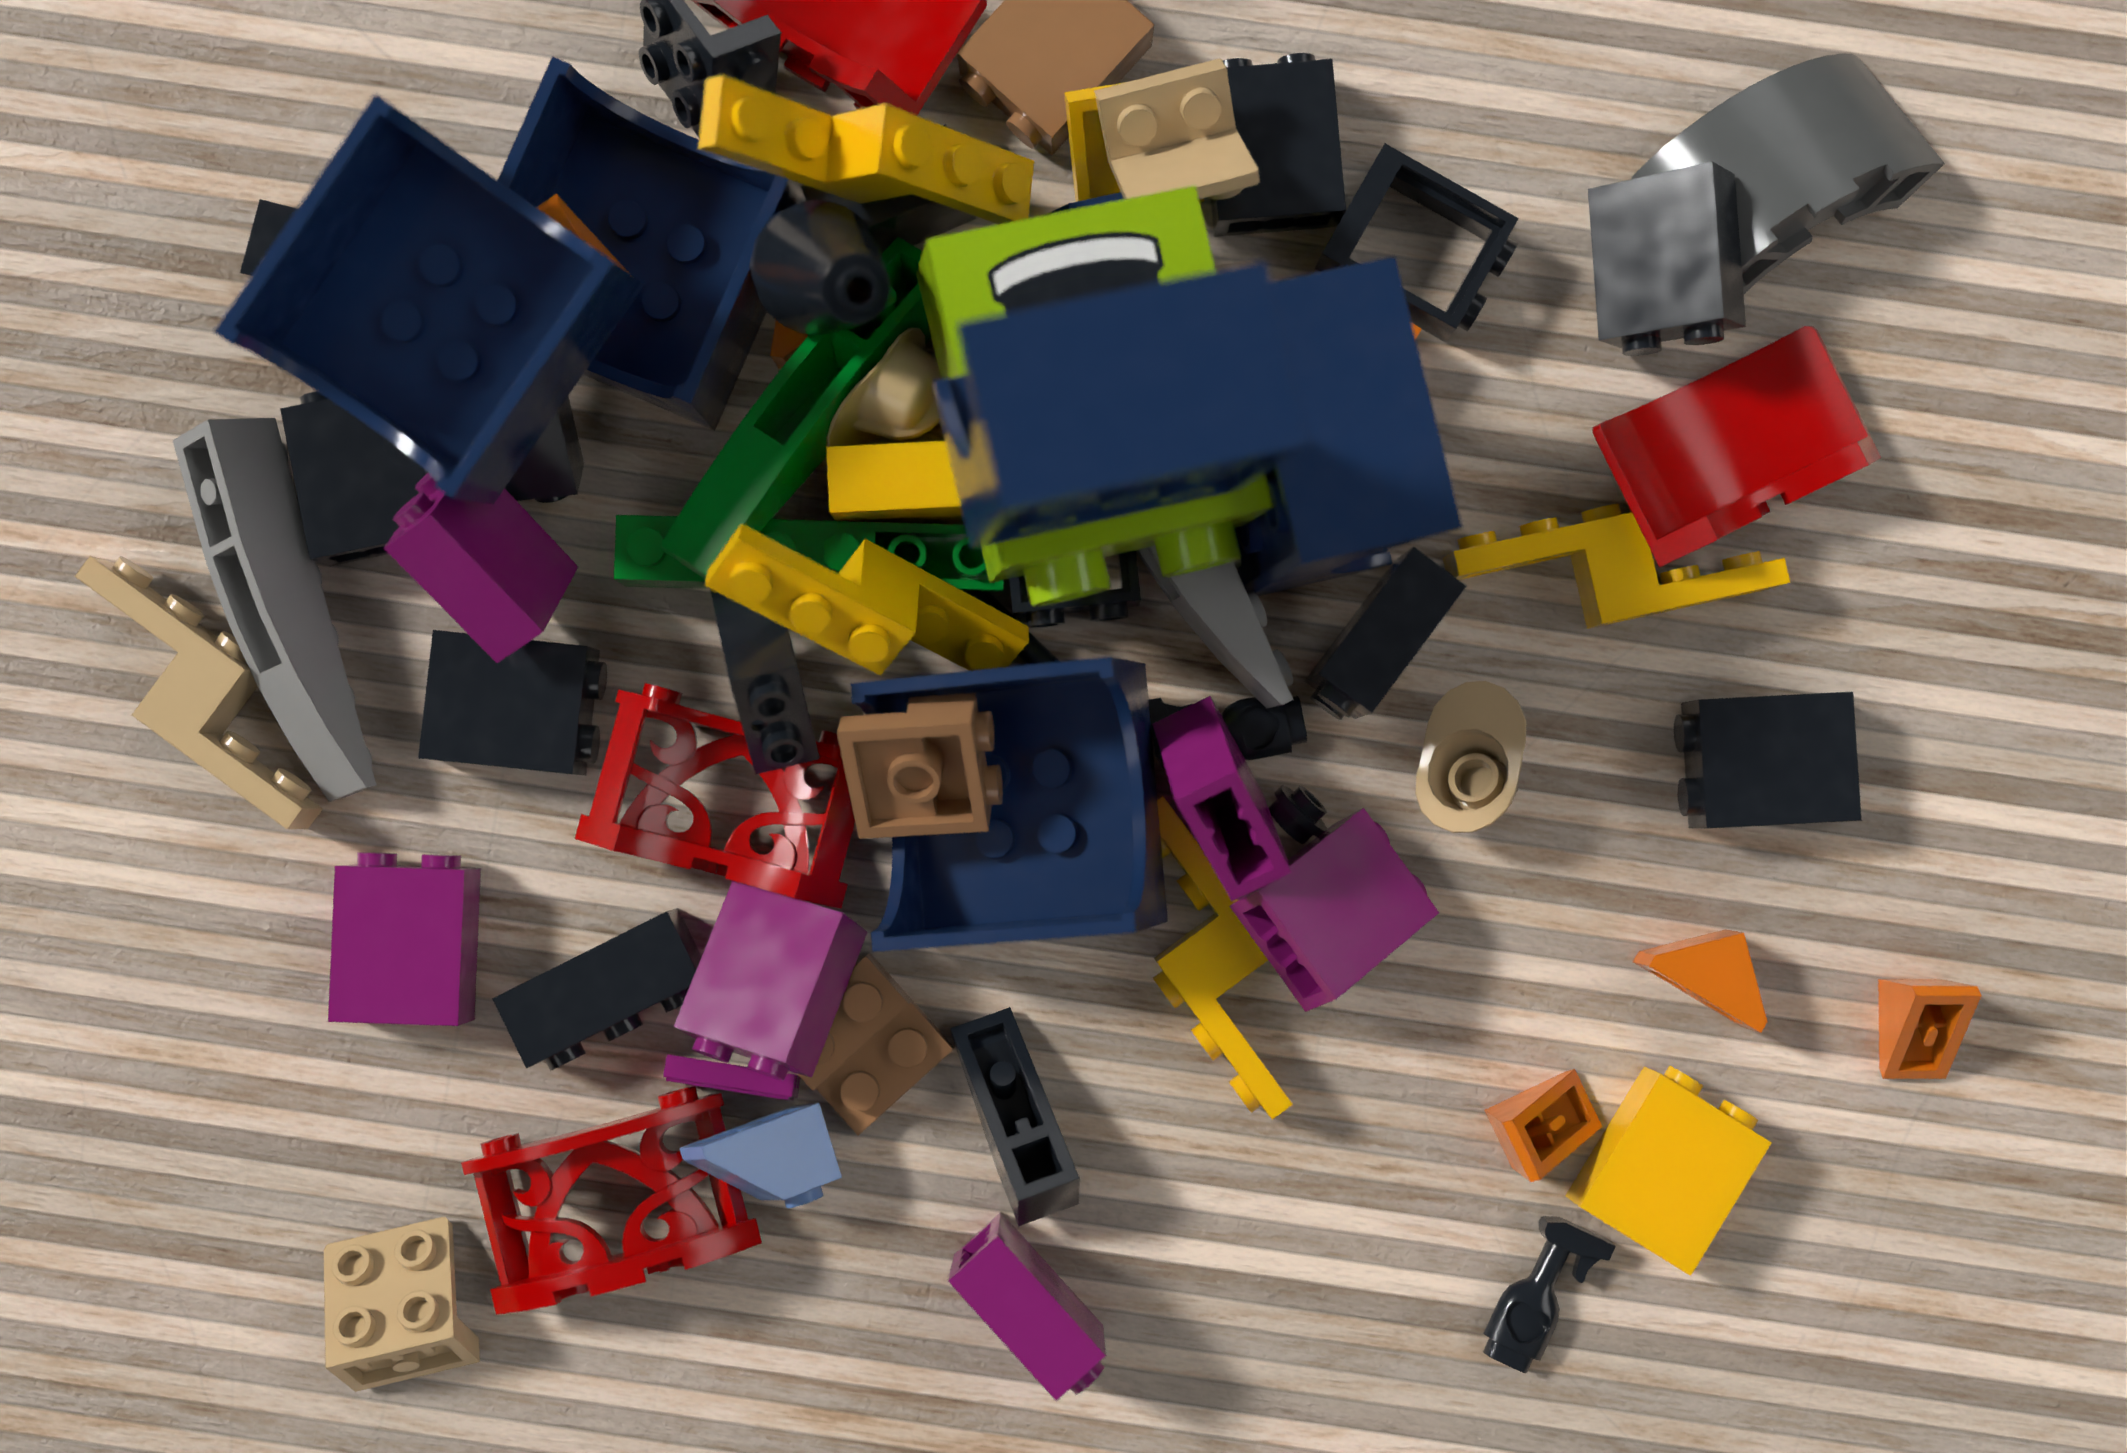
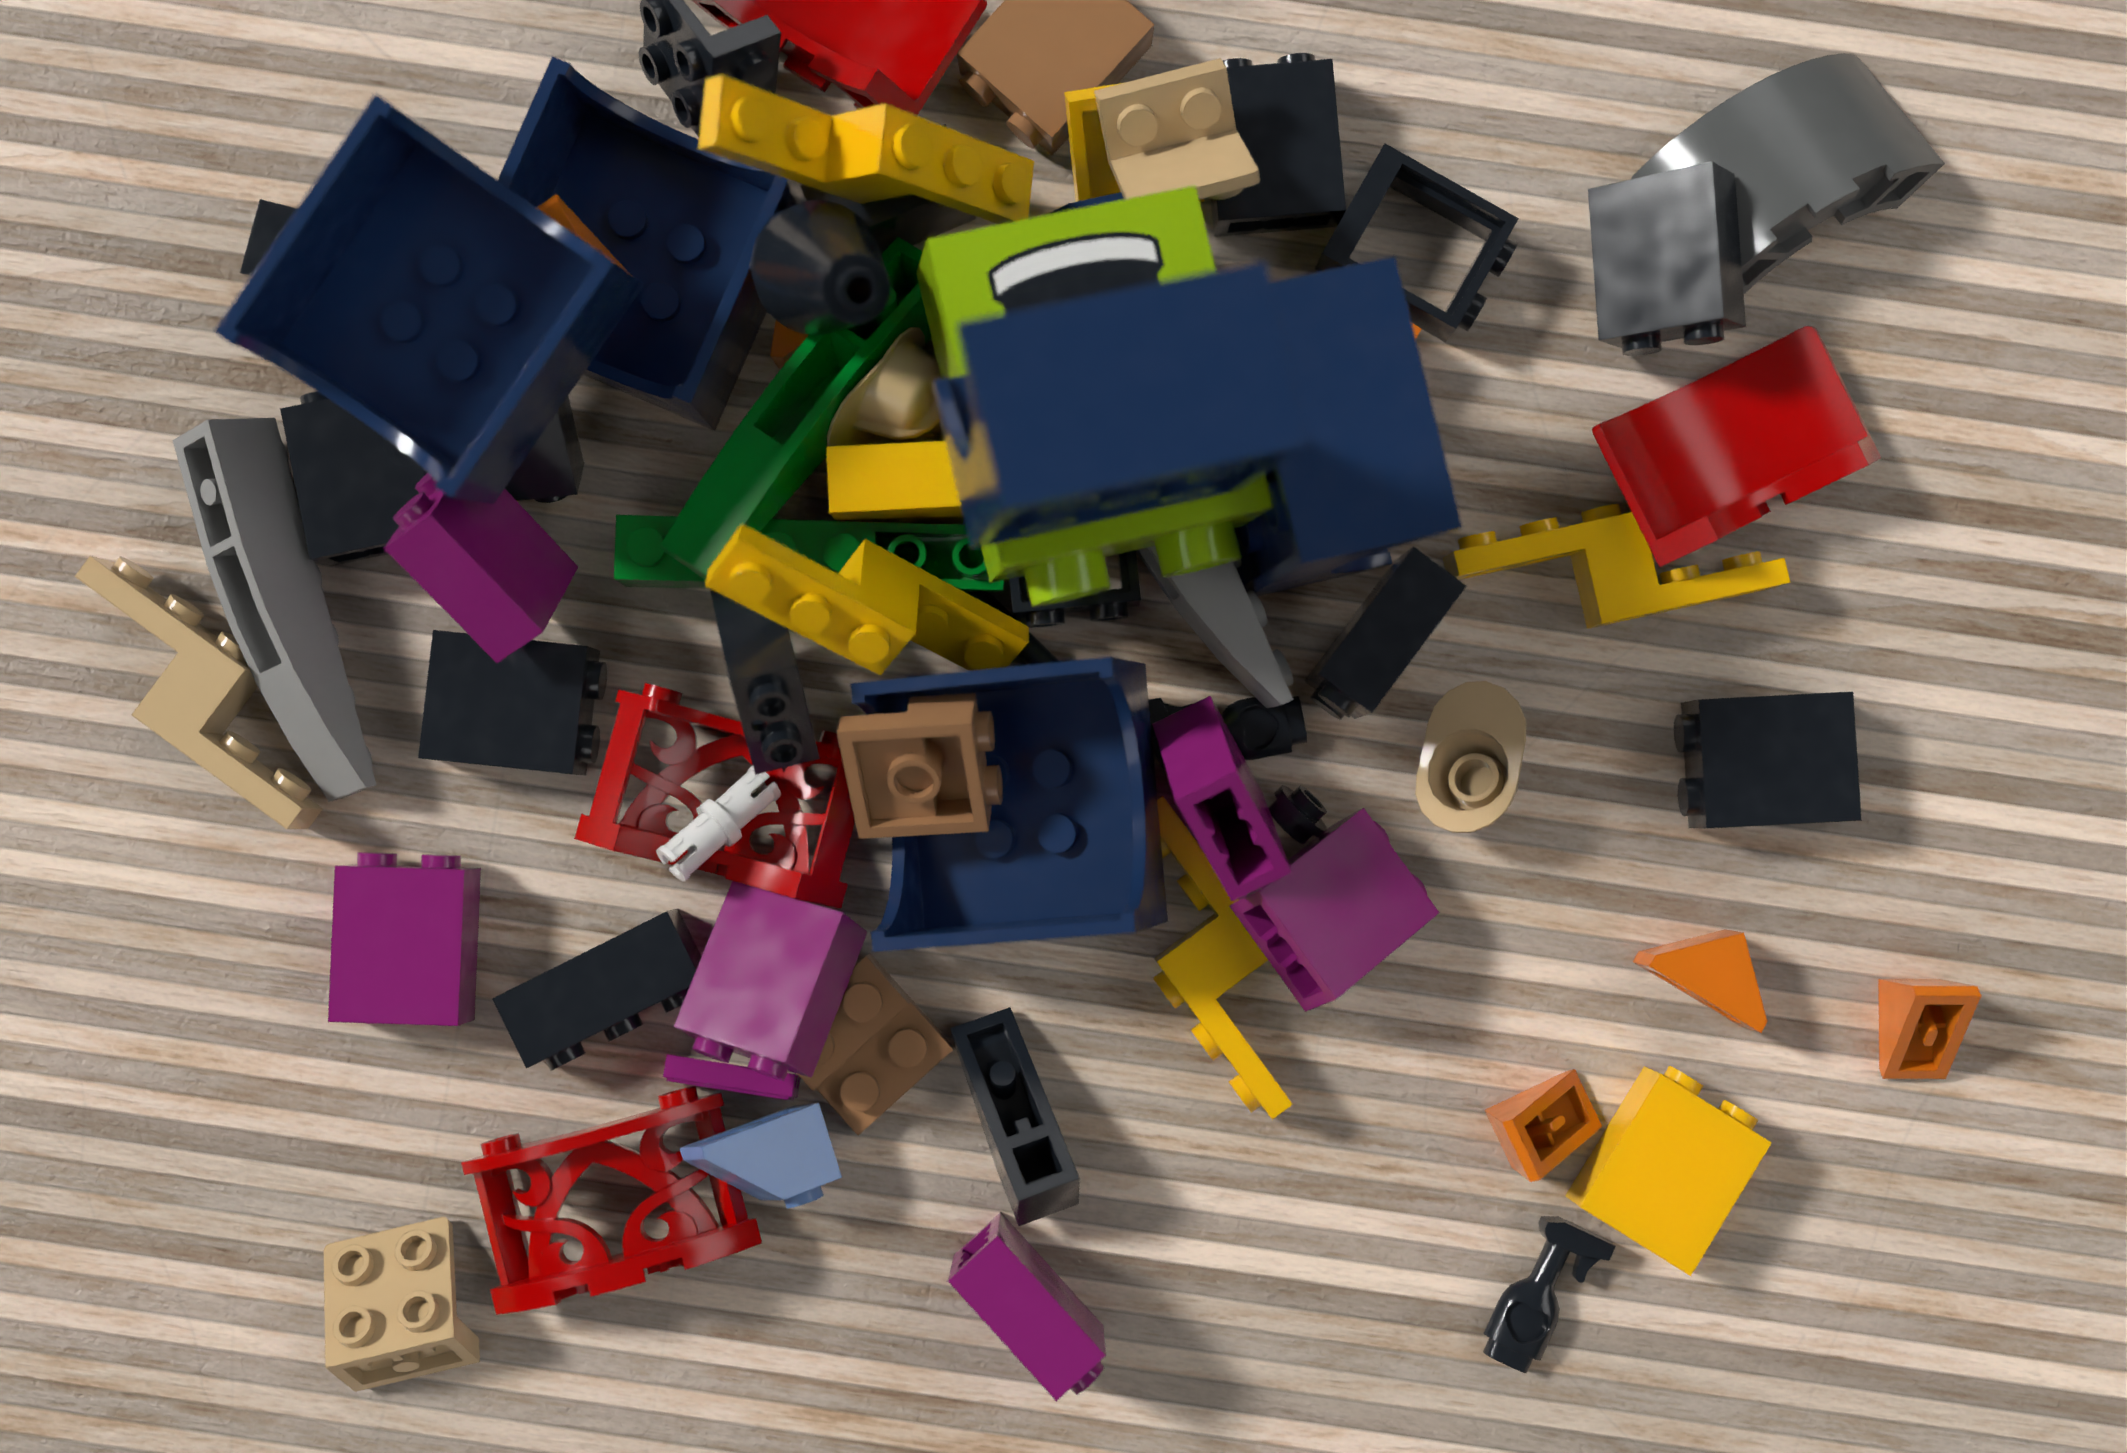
none -> white pin [656,765,781,882]

